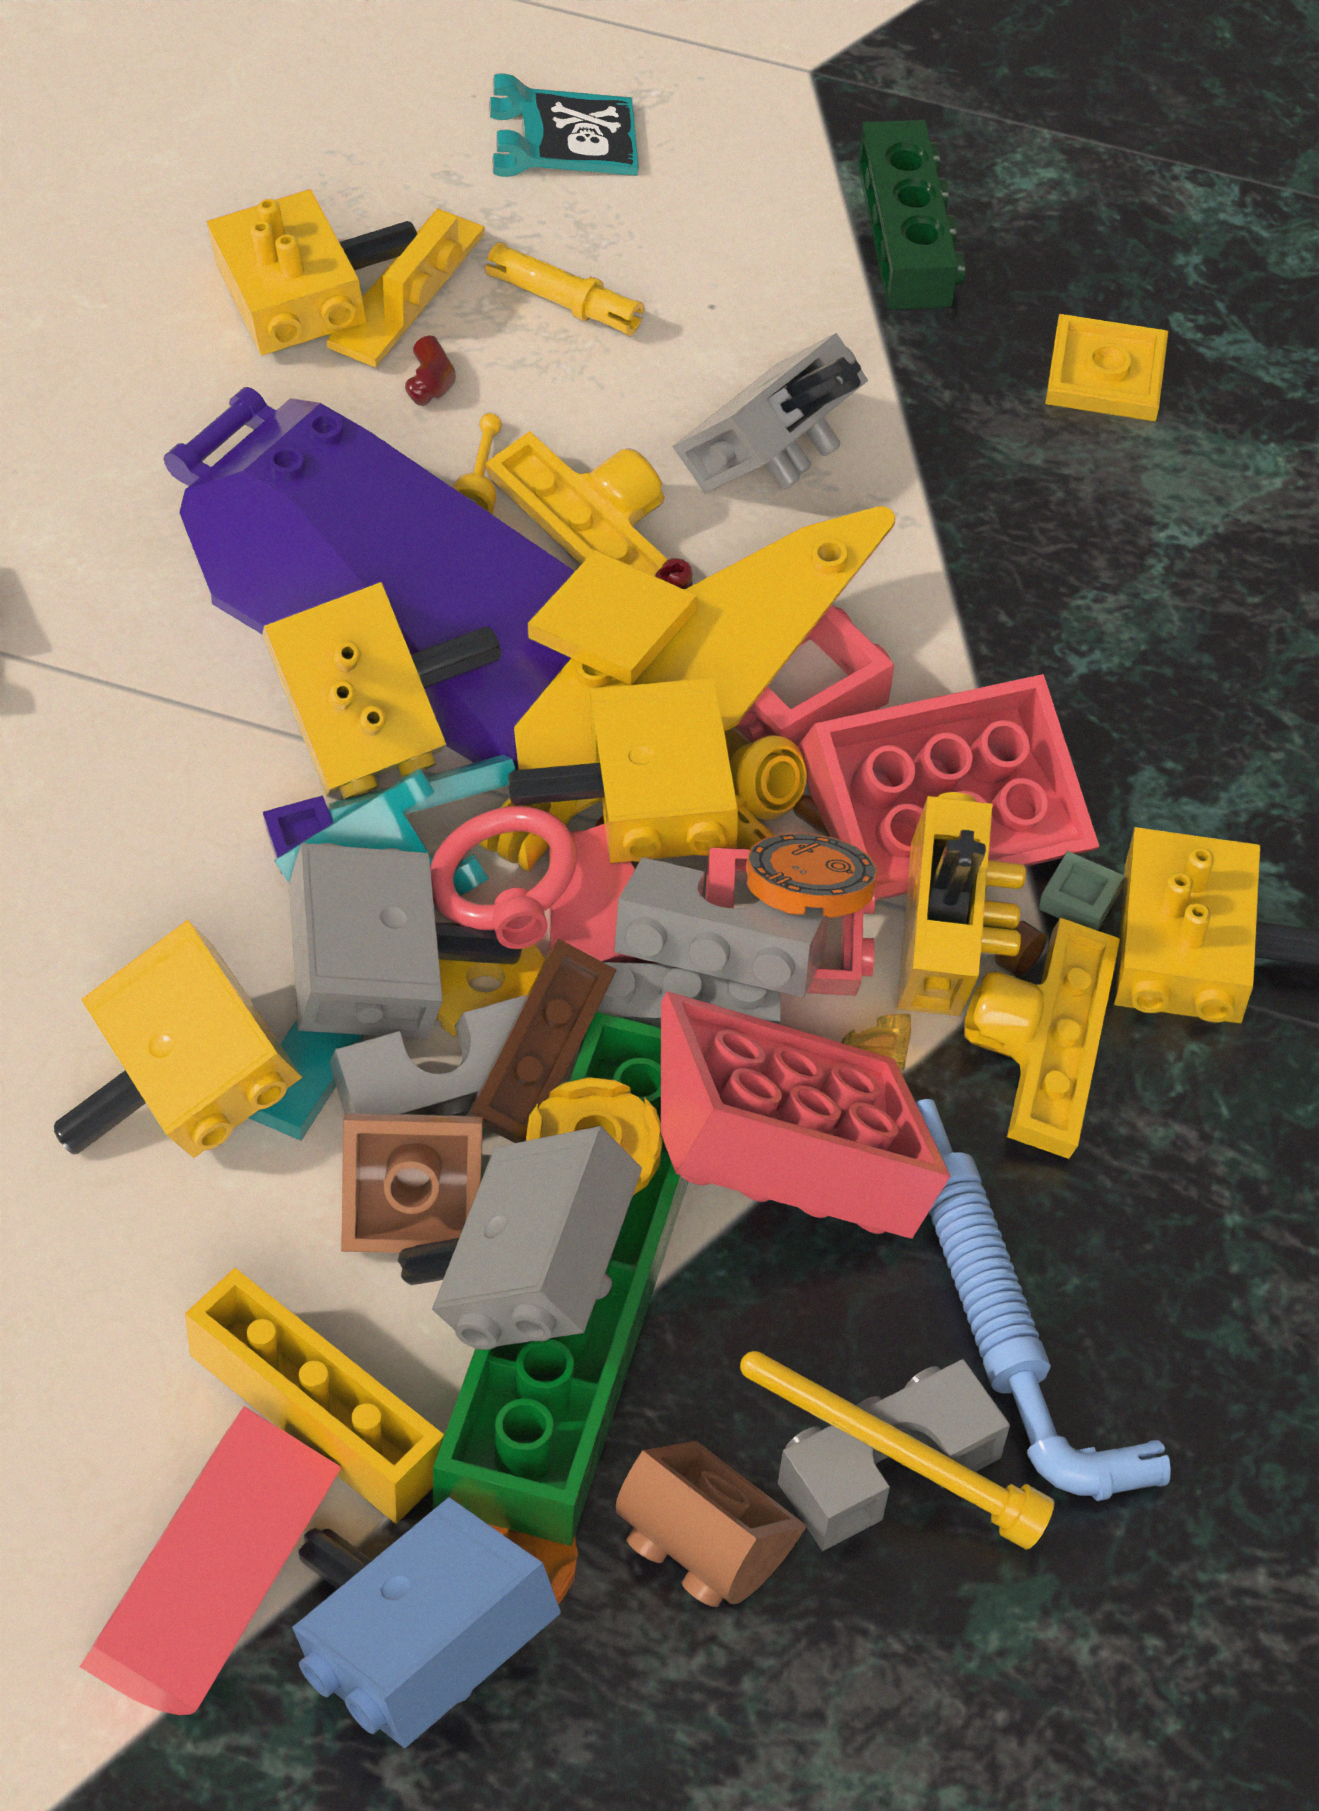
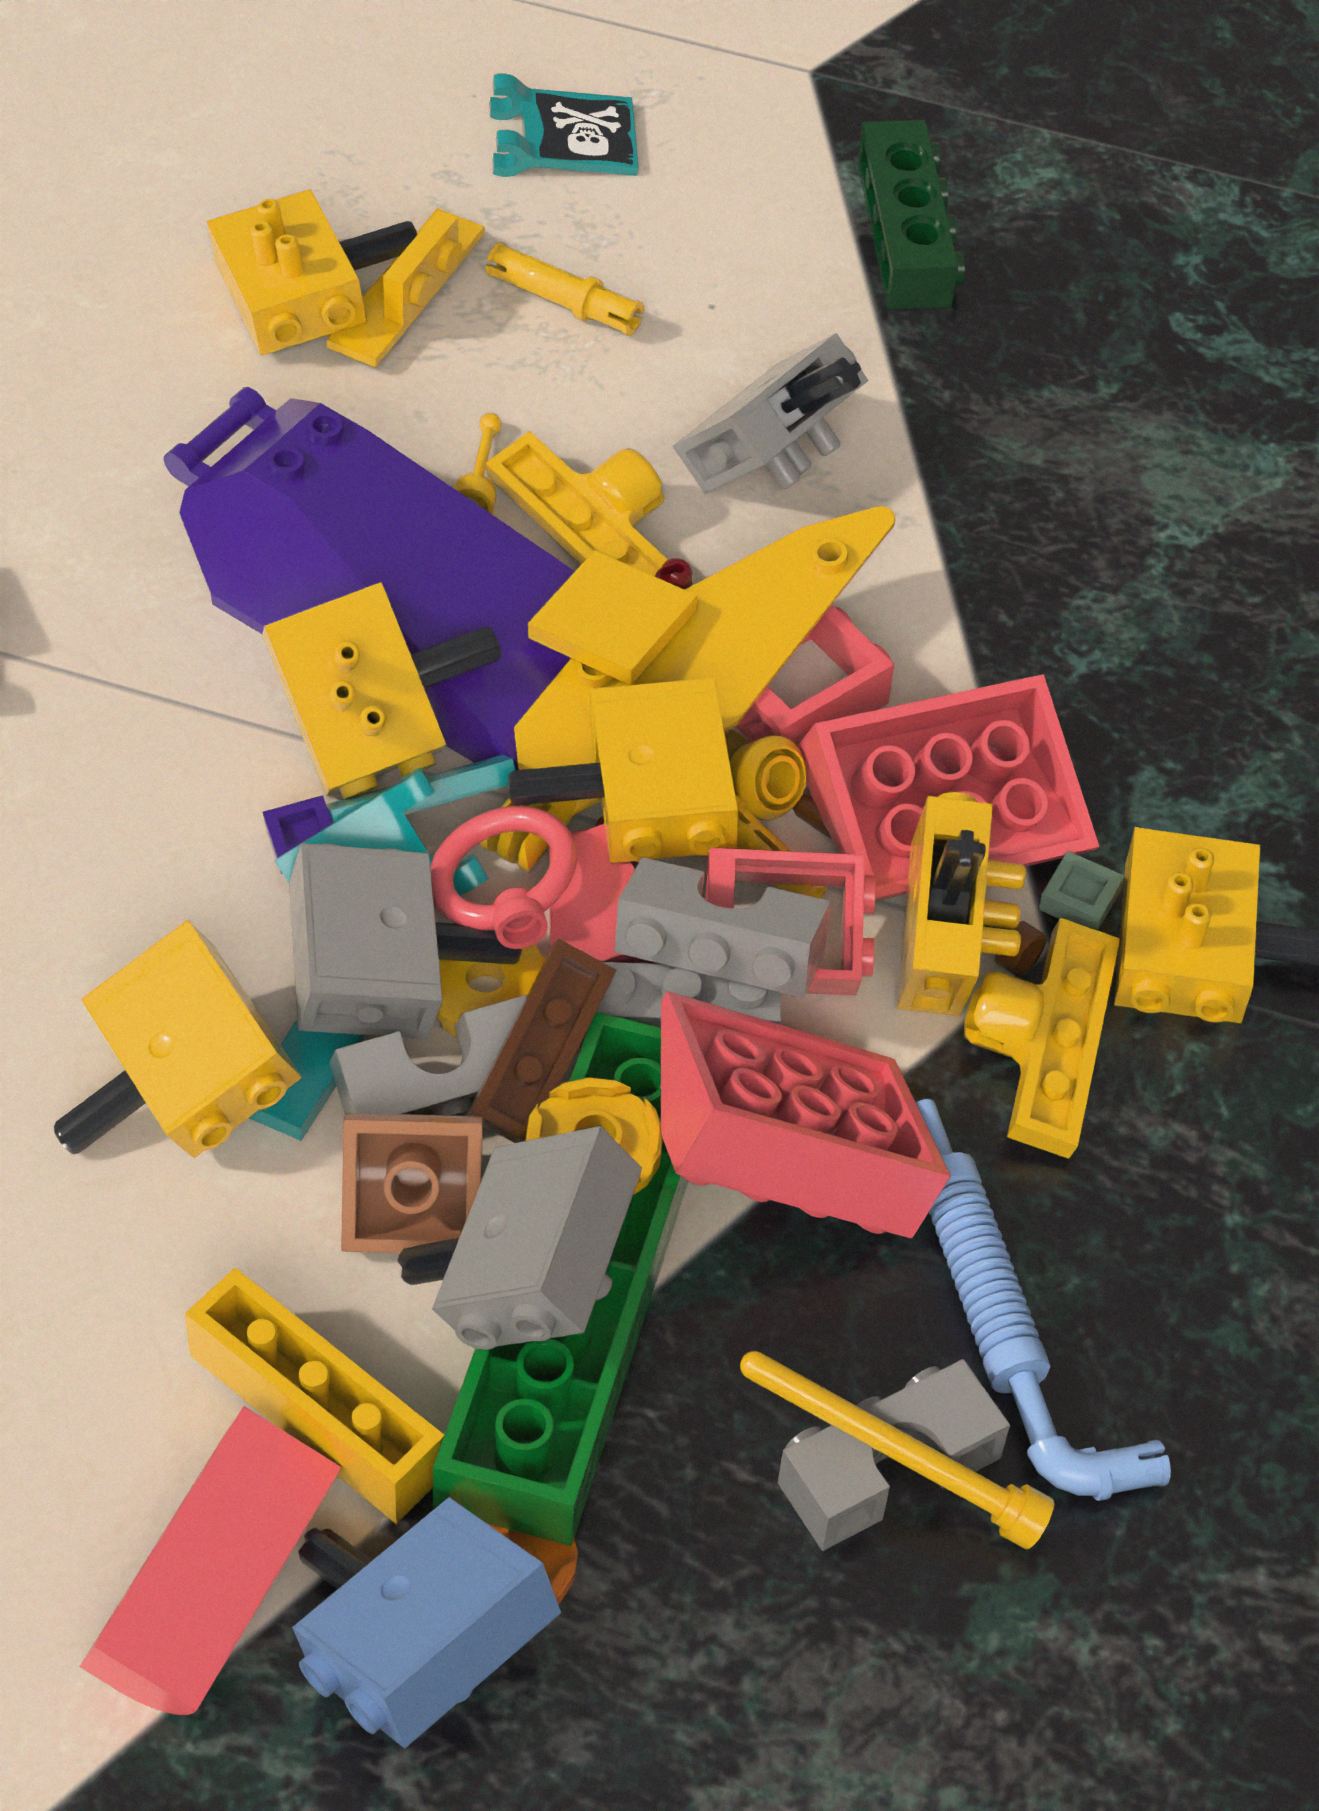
dark red arm [405,335,456,406] -> none
nougat brick [616,1441,807,1607] -> none
orange tile [746,833,878,918] -> none
clear yellow tile [841,1013,911,1070] -> none
yellow tile [1045,314,1168,422] -> none

